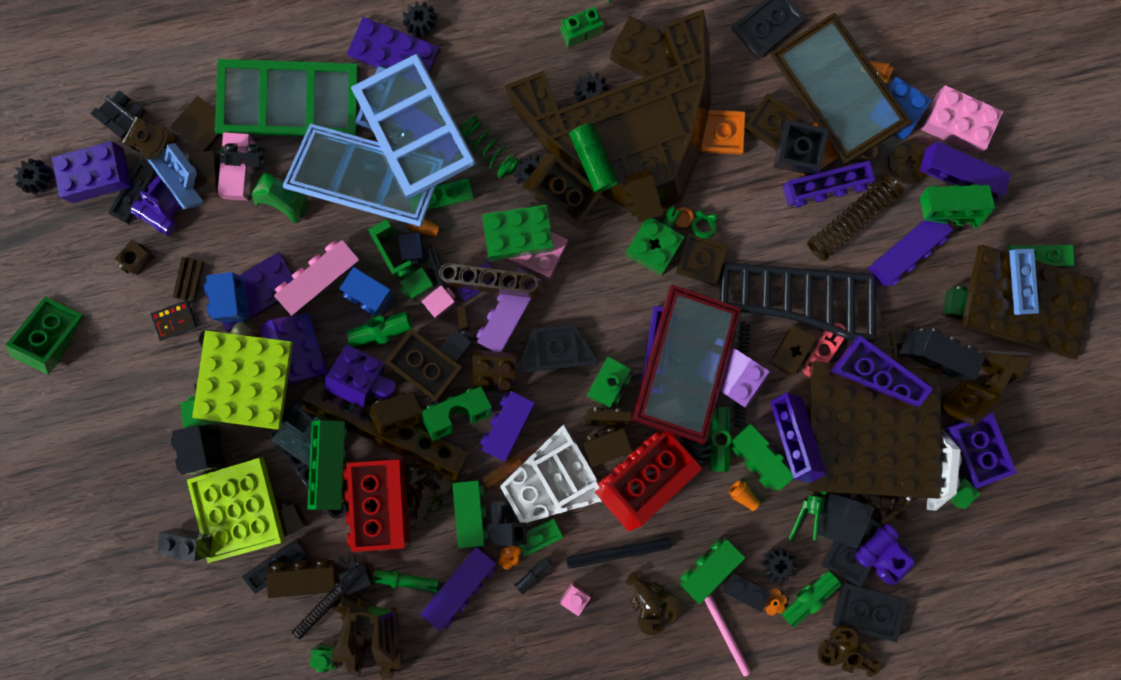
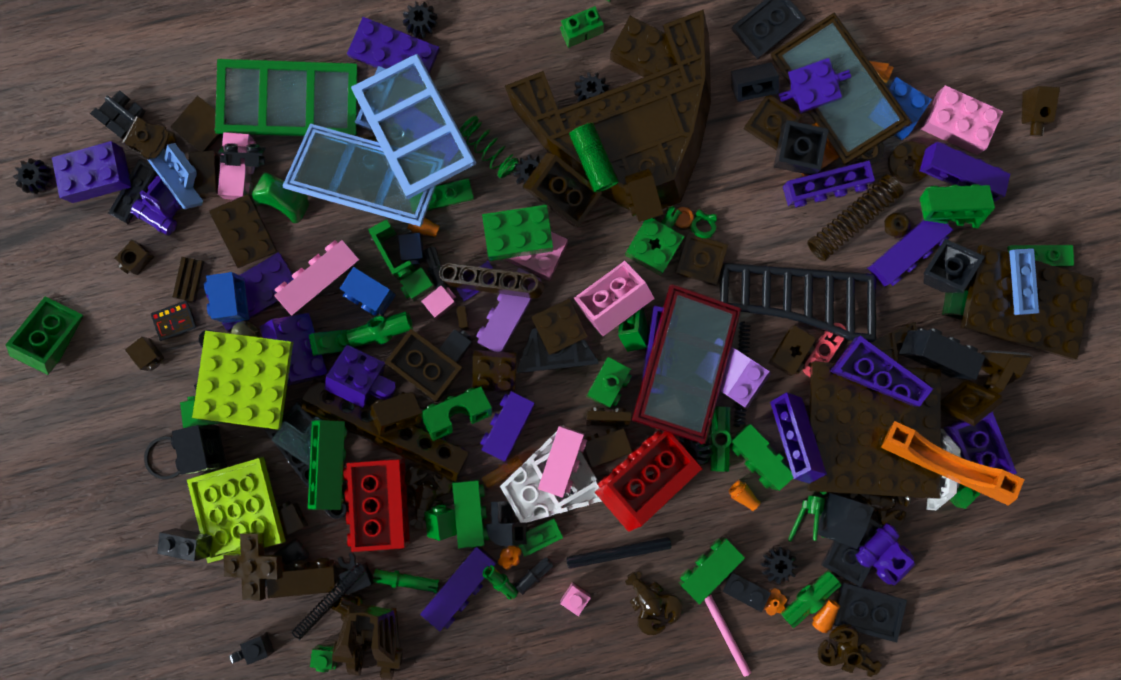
orange plate [700,110,745,155] -> none
none -> dark brown brick [125,337,164,371]
none -> black piece [144,436,180,479]
none -> dark brown plate [209,193,277,268]
none -> dark brown plate [223,532,283,601]
none -> black brick [229,632,274,665]
none -> green plate [309,330,350,356]
none -> green brick [425,505,457,541]
none -> green pin [483,565,519,600]
none -> dark brown plate [531,298,588,356]
none -> bright pink brick [538,426,587,498]
none -> bright pink brick [574,261,654,336]
none -> green slope [618,307,649,352]
none -> black brick [731,62,779,102]
none -> dark purple plate [779,58,851,113]
none -> orange cone [812,599,841,633]
none -> orange arch [881,421,1025,506]
none -> dark brown plate [884,212,911,238]
none -> black slope [923,239,985,293]
none -> dark brown torso [1021,86,1060,137]

